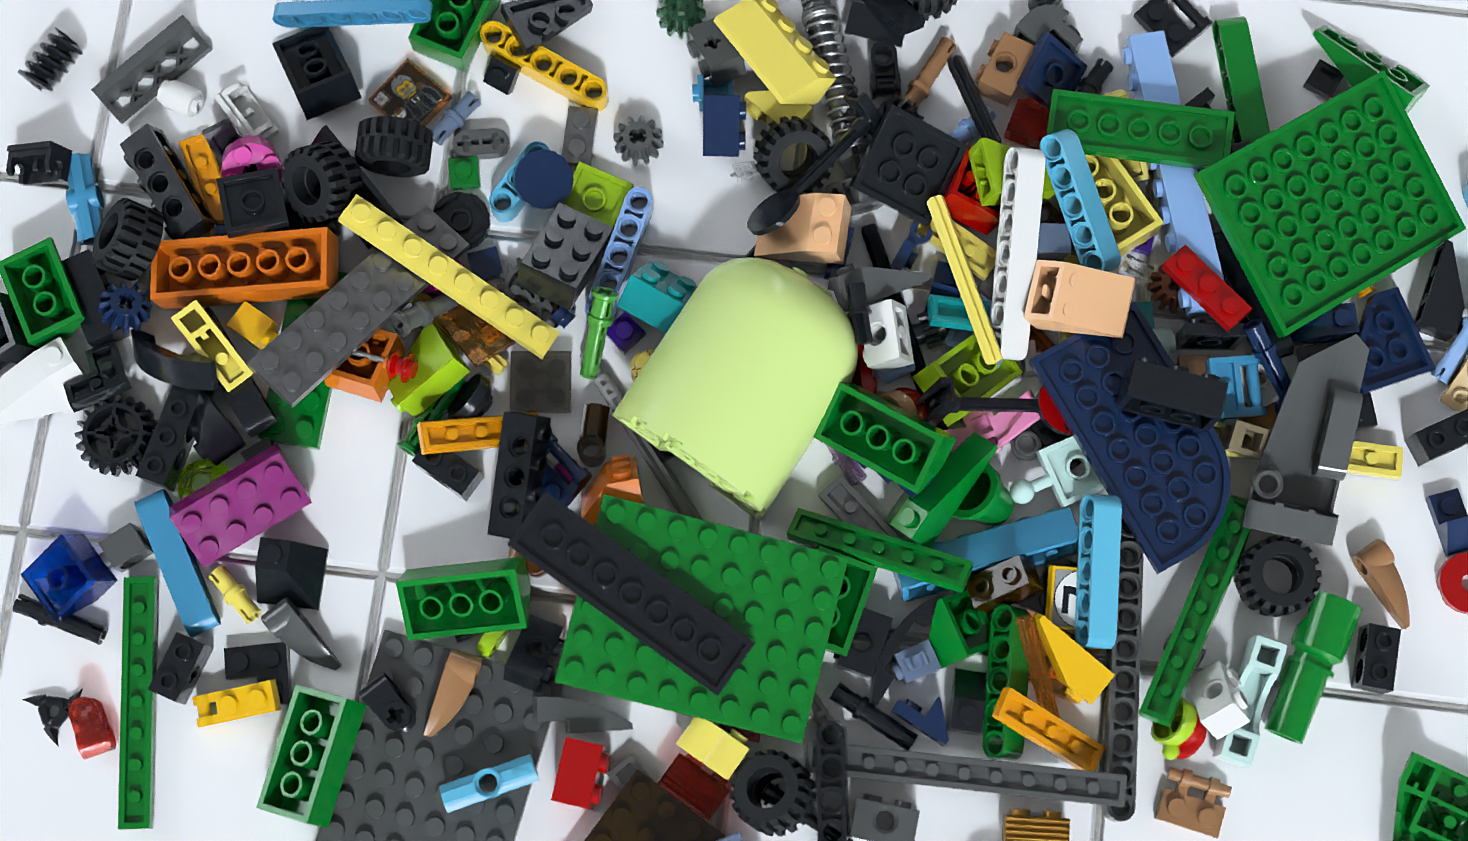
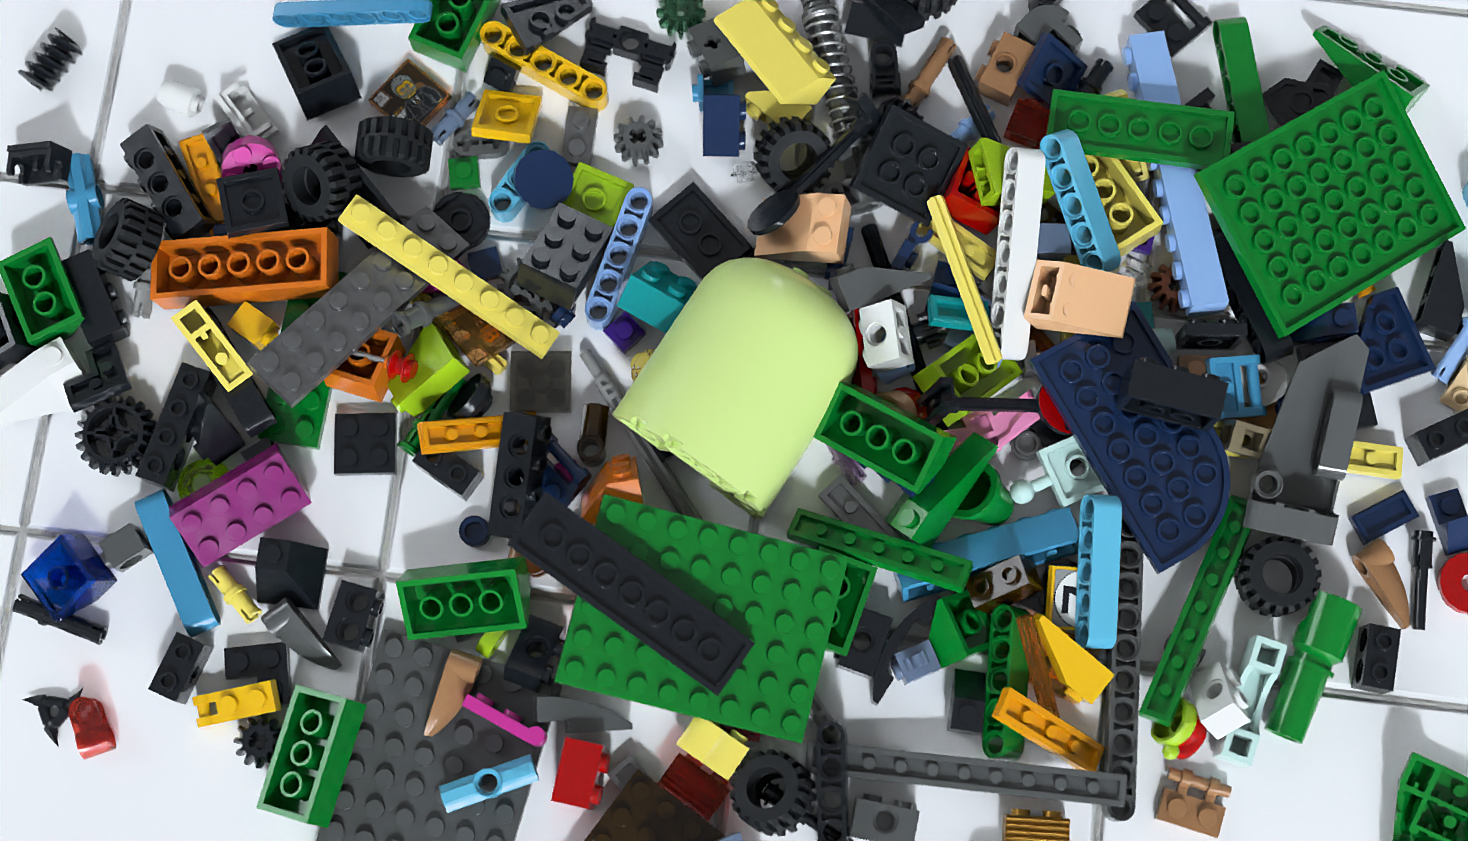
dark grey fence [91,14,212,124] -> none
dark blue gear [97,281,152,334] -> none
green plate [118,576,158,830] -> none
black slope [131,329,218,391] -> none
black piece [358,672,416,733] -> none
bright green pin [580,286,619,379] -> none
black pin [829,682,918,751] -> none
black axle [845,282,873,345] -> none
dark blue slope [890,696,949,747] -> none
red plate [1162,245,1252,332] -> none
dark blue pin [1243,318,1291,404] -> none
none -> black gear [233,714,282,769]
none -> black brick [322,580,384,653]
none -> black plate [334,413,398,476]
none -> dark blue tile [459,516,490,548]
none -> dark pink plate [462,693,548,747]
none -> yellow plate [471,89,542,144]
none -> black piece [580,17,677,93]
none -> black plate [648,182,752,281]
none -> black plate [1262,78,1336,126]
none -> dark blue tile [1348,490,1419,545]
none -> black pin [1410,530,1436,630]

